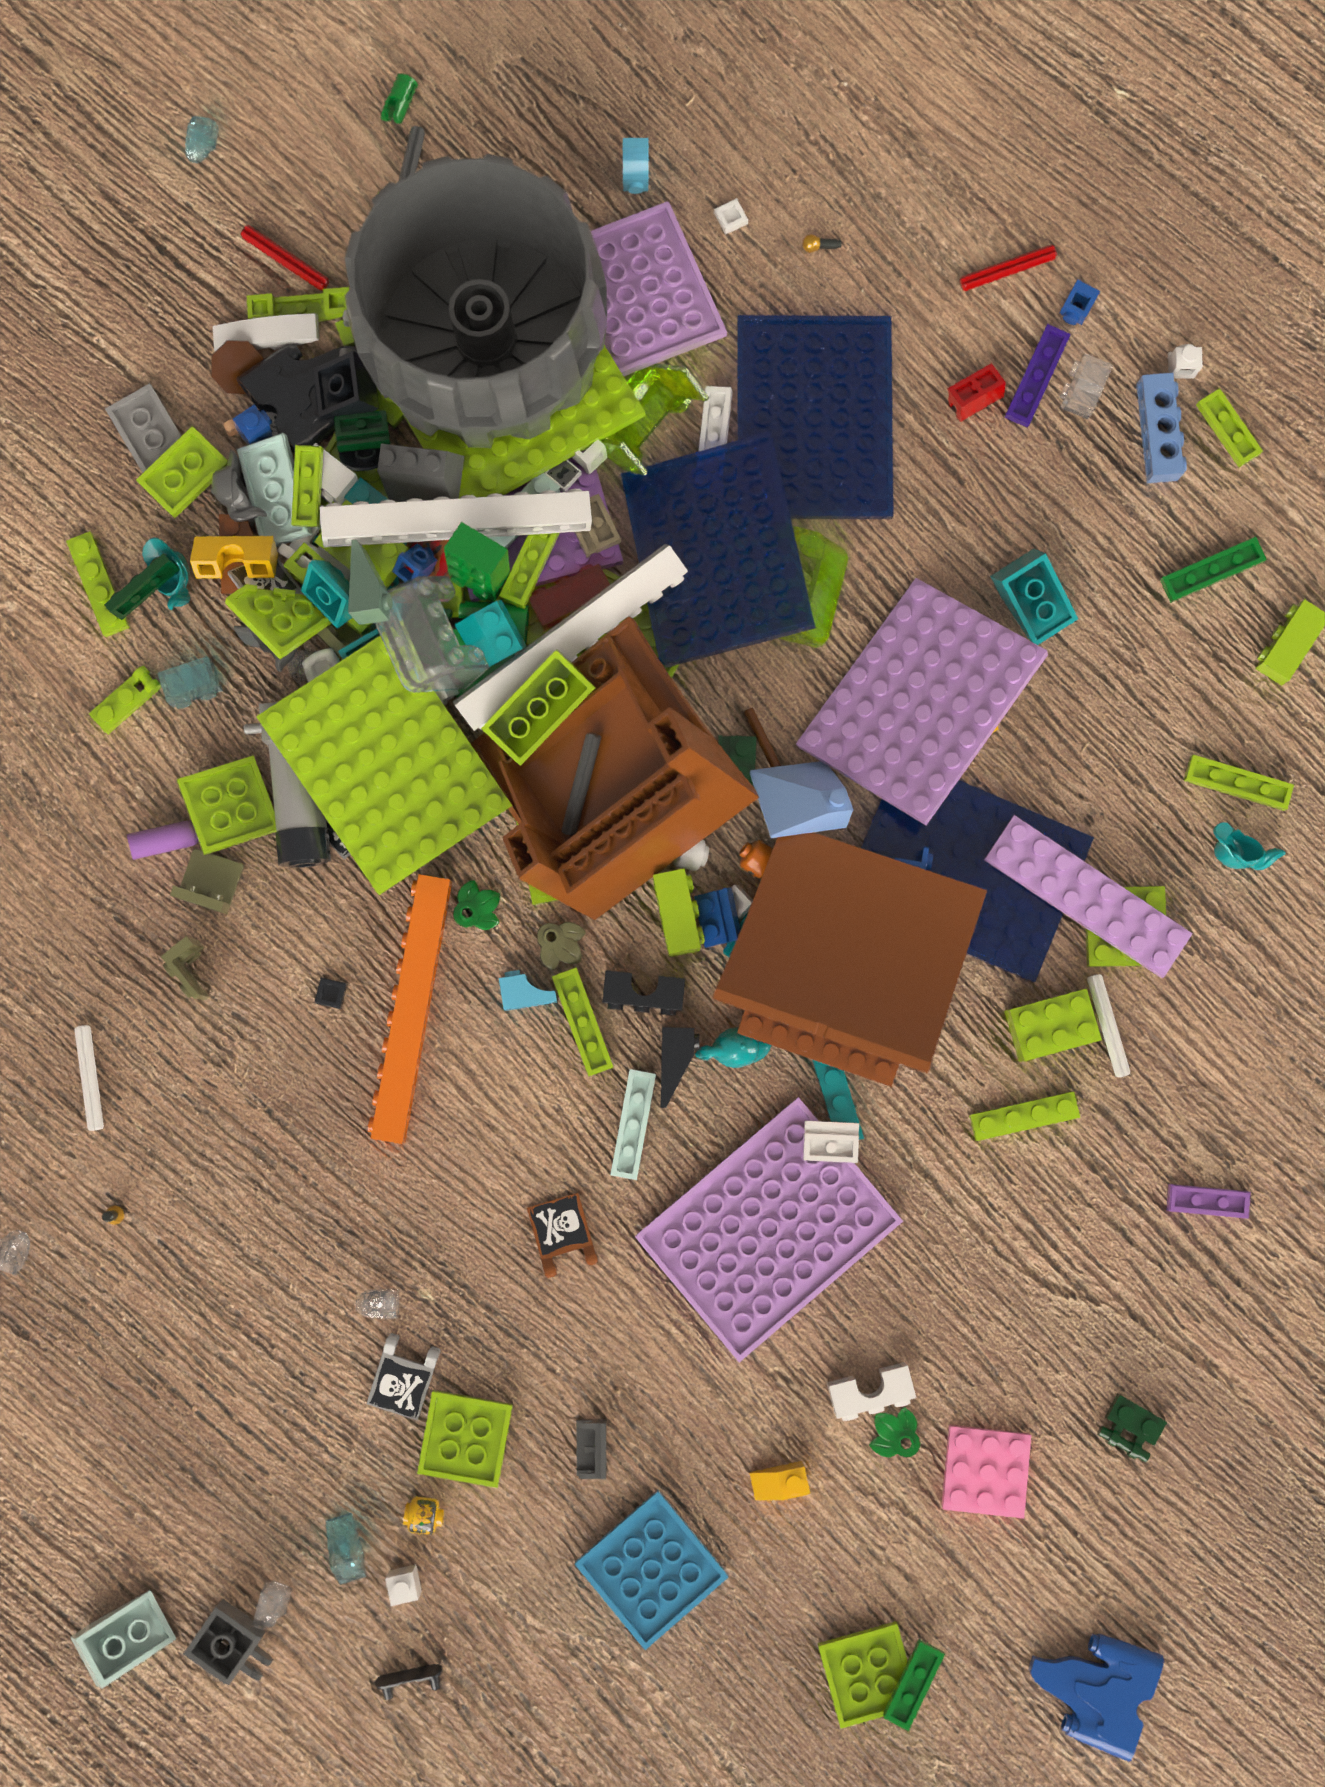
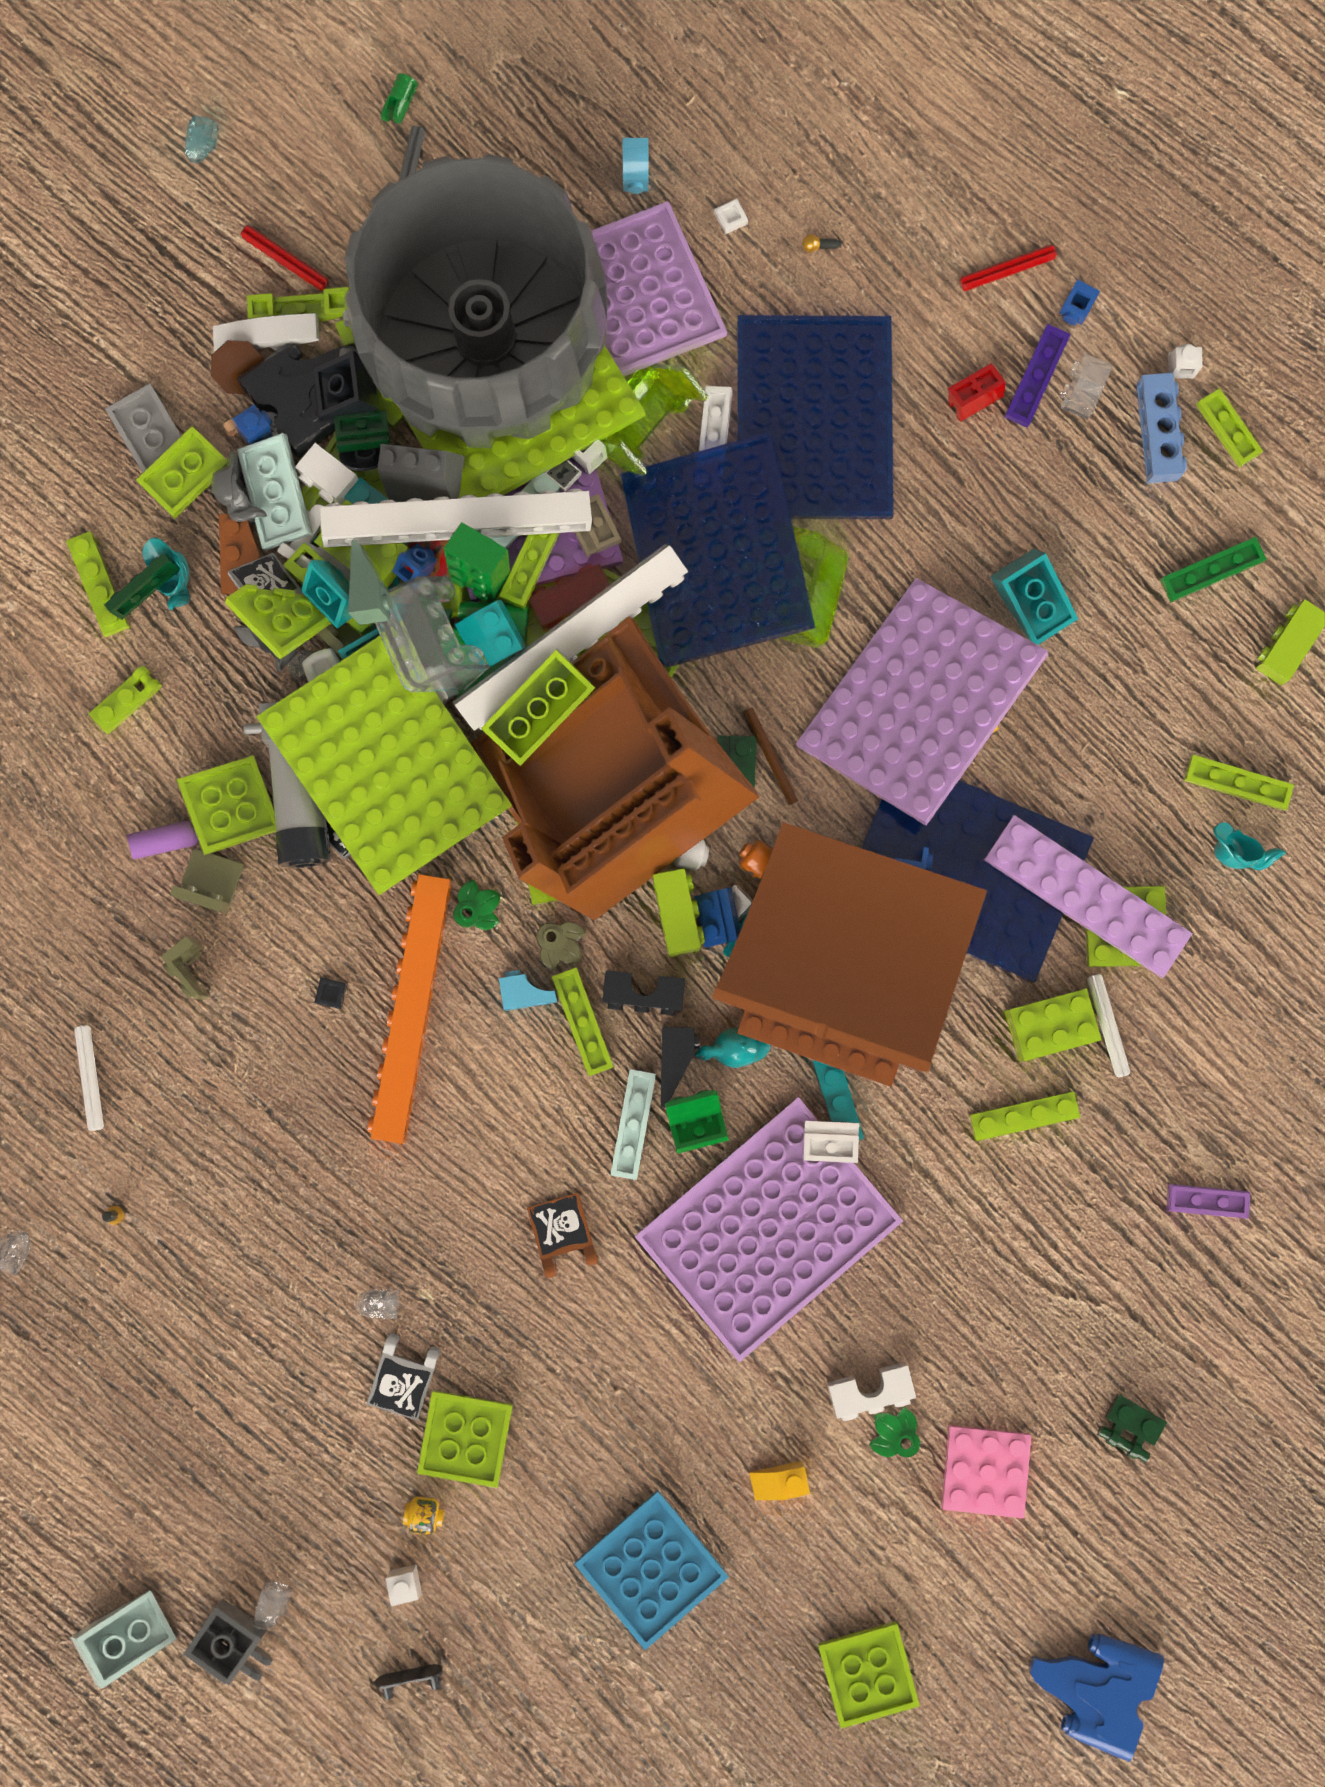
clear light blue brick [157,656,223,709] -> none
yellow arch [190,536,278,578] -> none
lime tile [291,445,324,527] -> none
clear light blue slope [325,1512,366,1585] -> none
dark grey axle [561,732,601,836] -> none
dark grey hinge [576,1419,607,1480] -> none
light blue slope [750,761,853,838] -> none
green plate [883,1639,945,1731] -> none
none -> green bracket [665,1090,729,1154]

